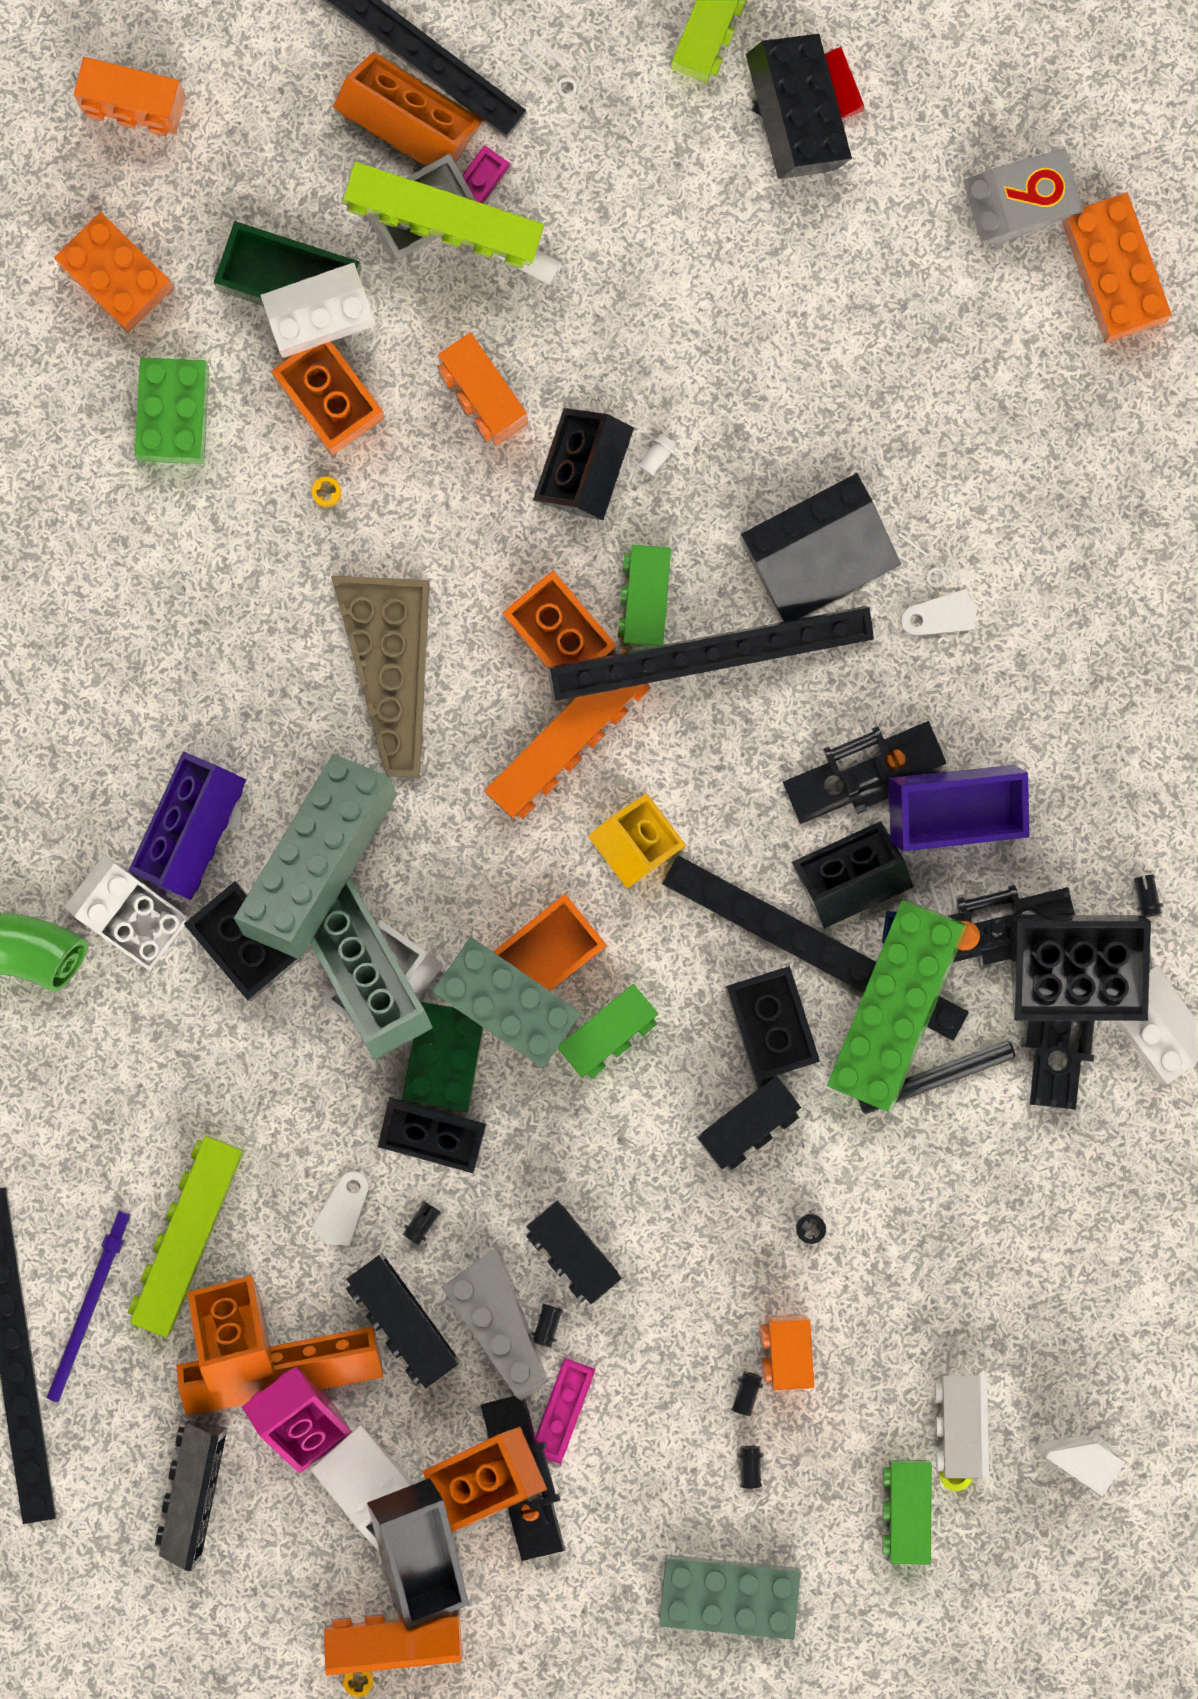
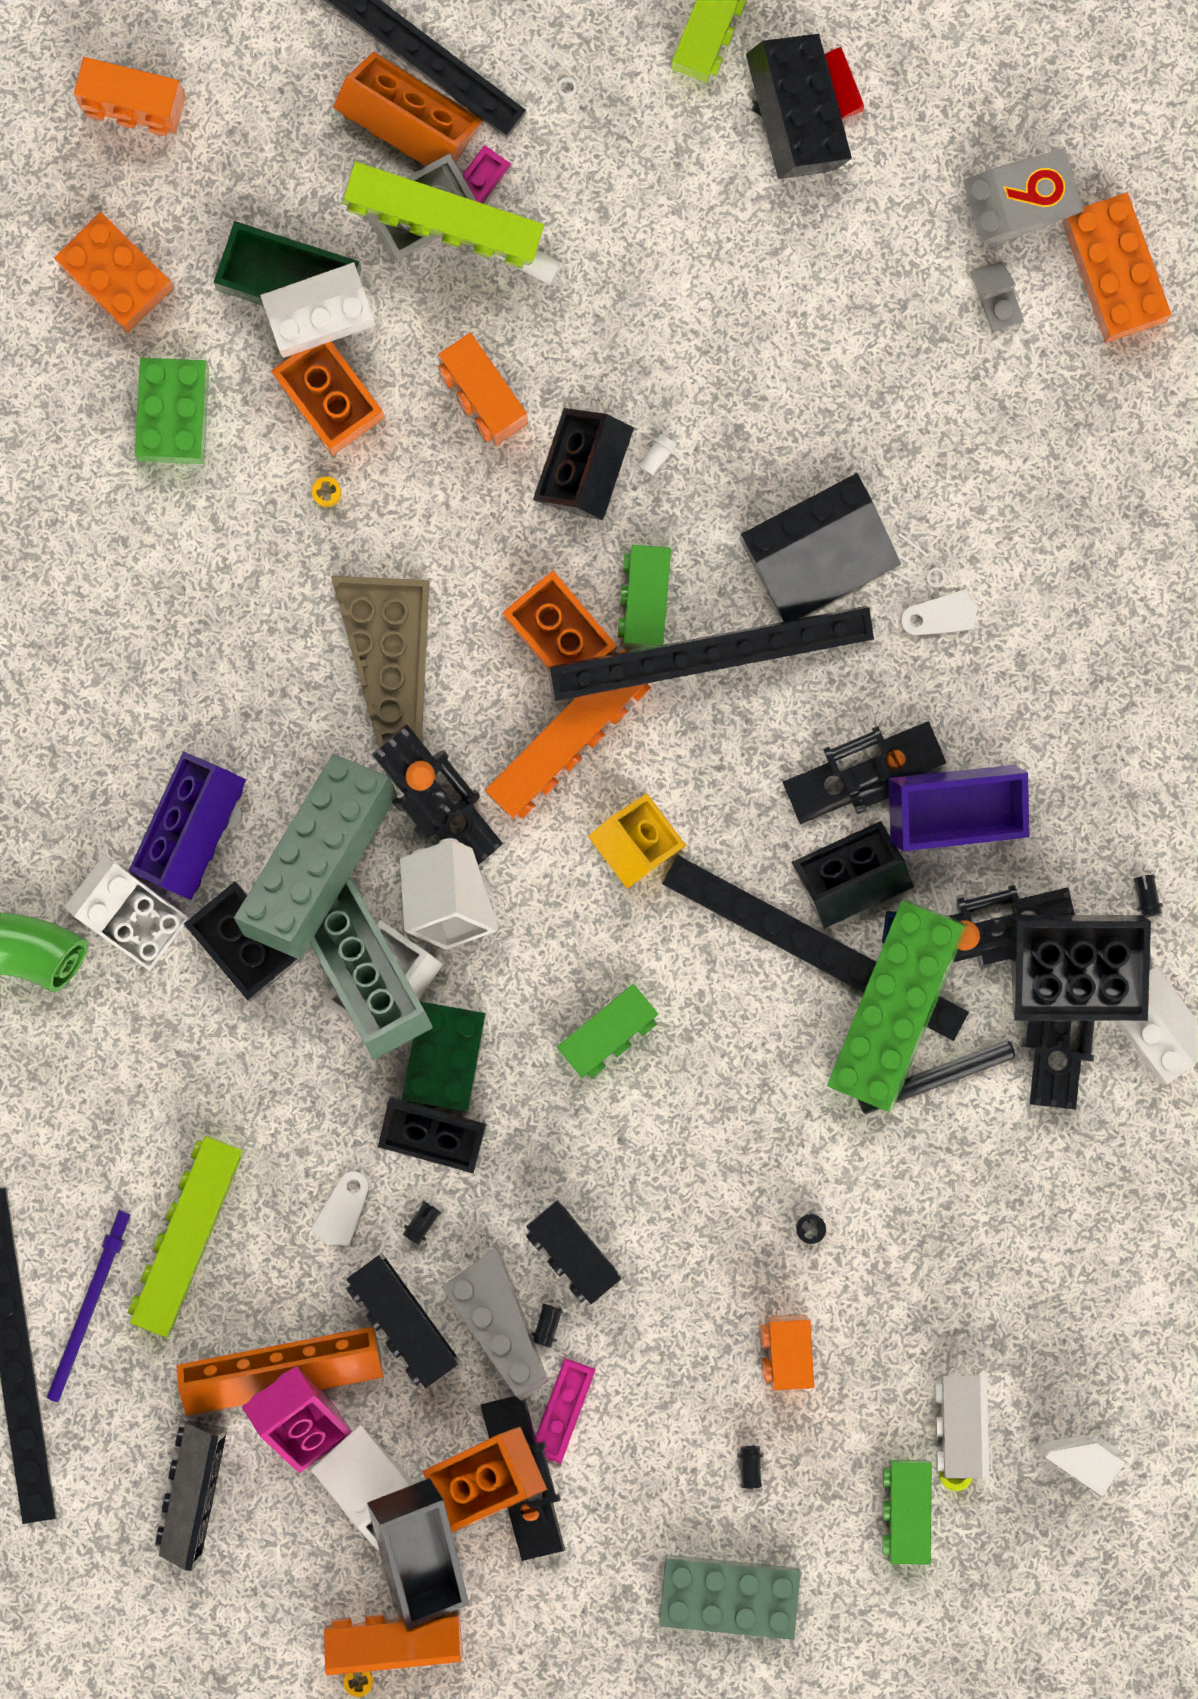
orange brick [187,1275,275,1393] -> none
sand green brick [432,936,582,1069] -> none
orange piece [493,894,607,992] -> none
black brick [696,1076,802,1170] -> none
black brick [725,966,820,1082] -> none
black pin [731,1371,764,1416] -> none
none -> black piece [371,724,503,865]
none -> white slope [400,838,498,949]
none -> light grey slope [971,261,1024,333]

